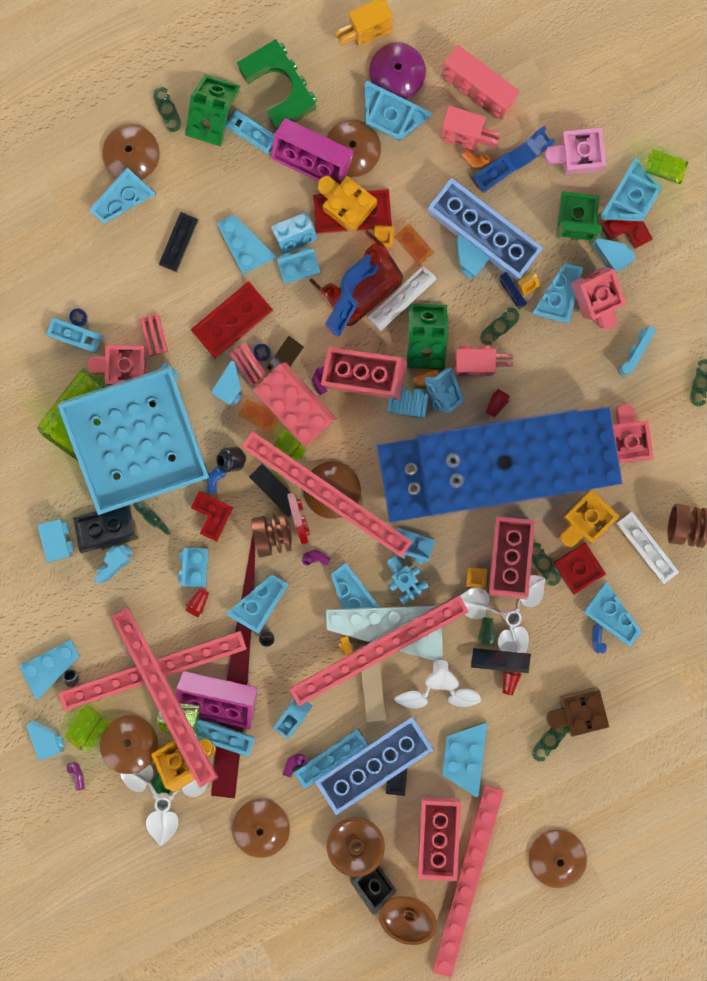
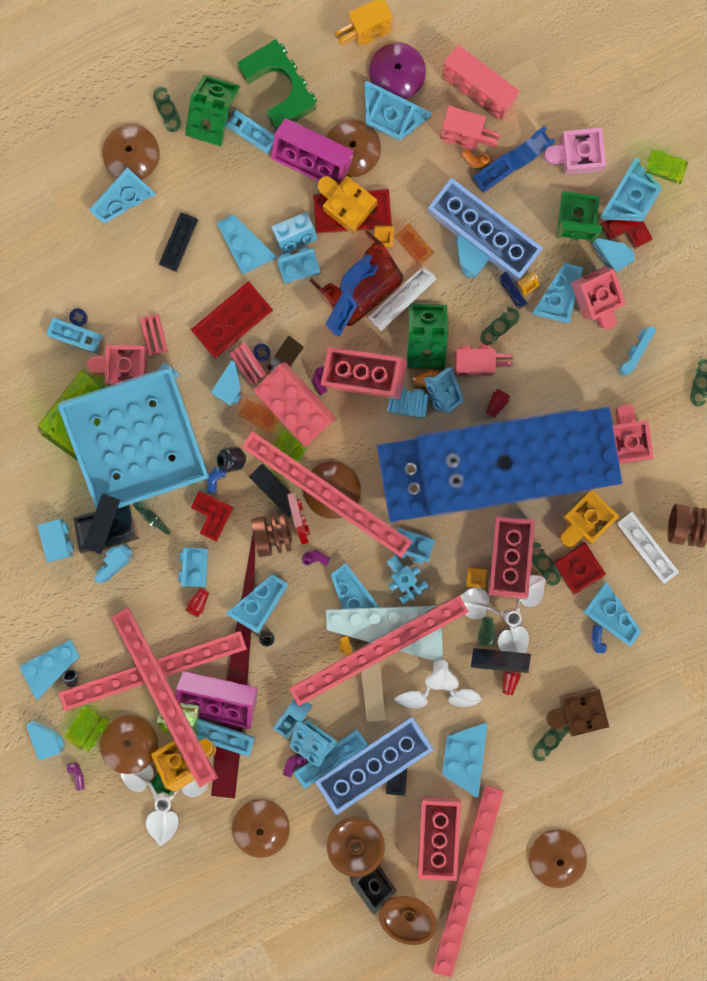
none -> black tile [82,493,121,554]
none -> medium azure bracket [289,720,337,768]

